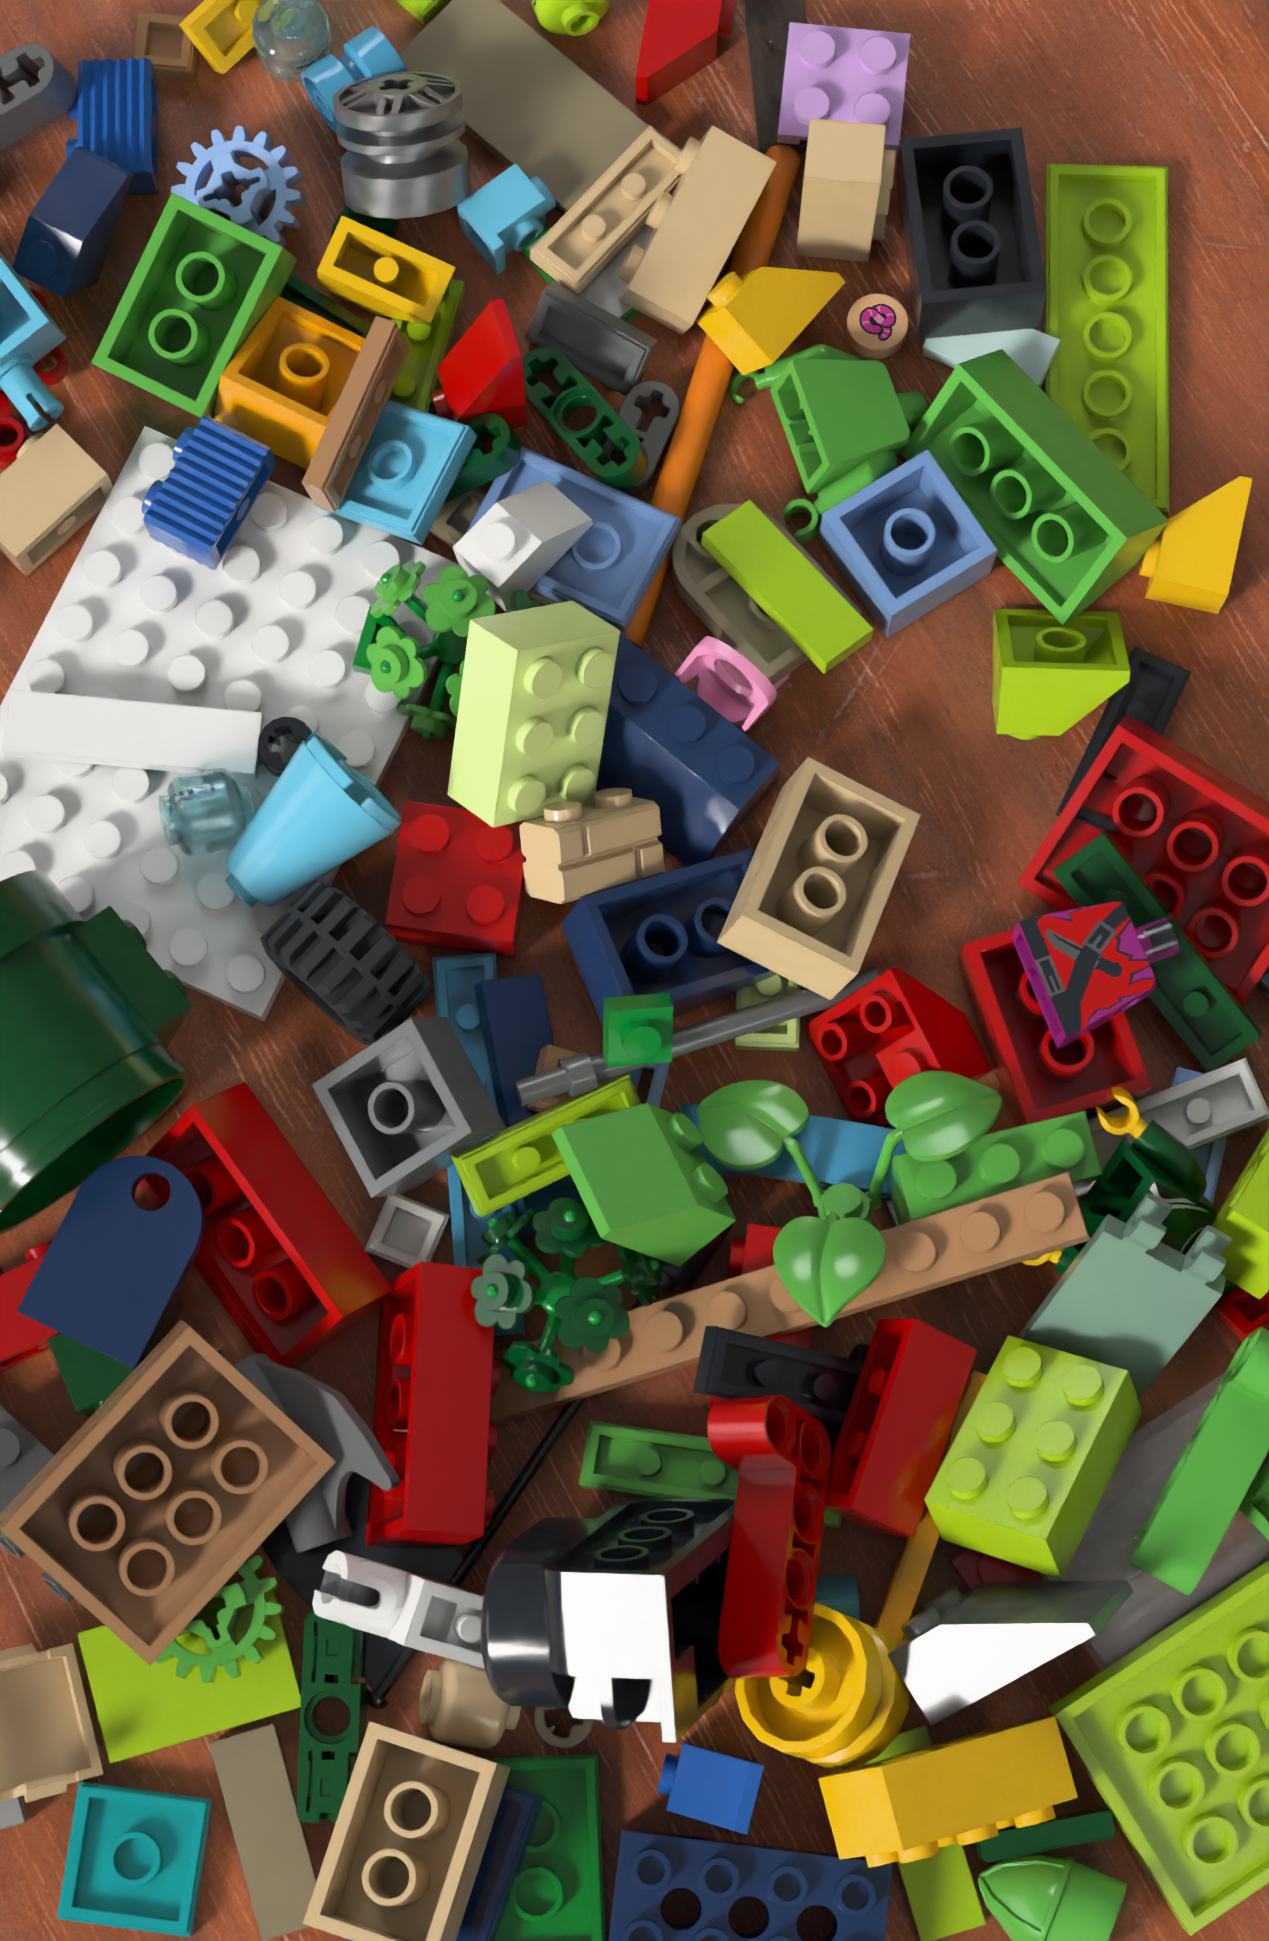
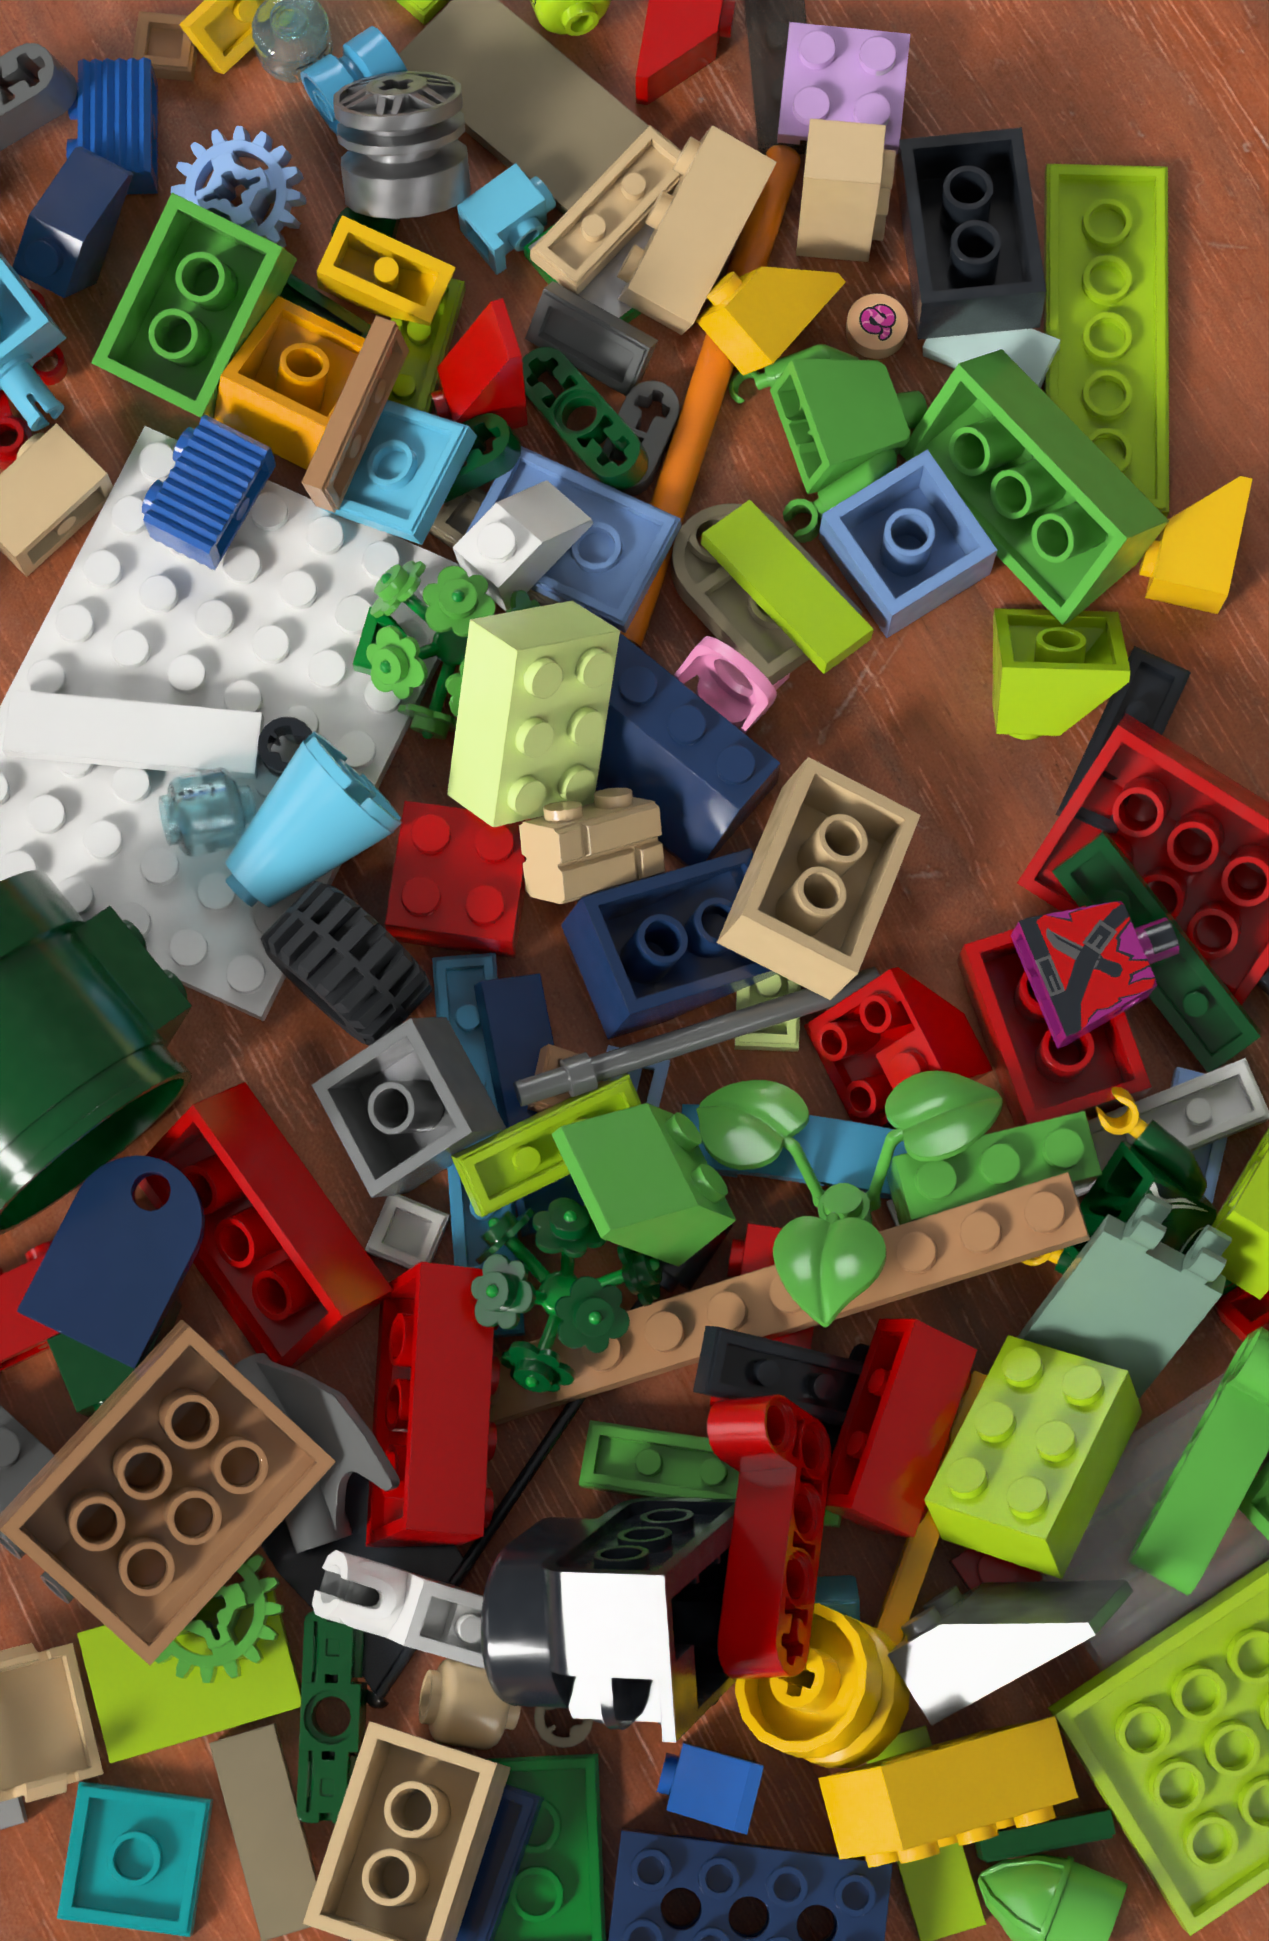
green plate [603,993,674,1067] -> none

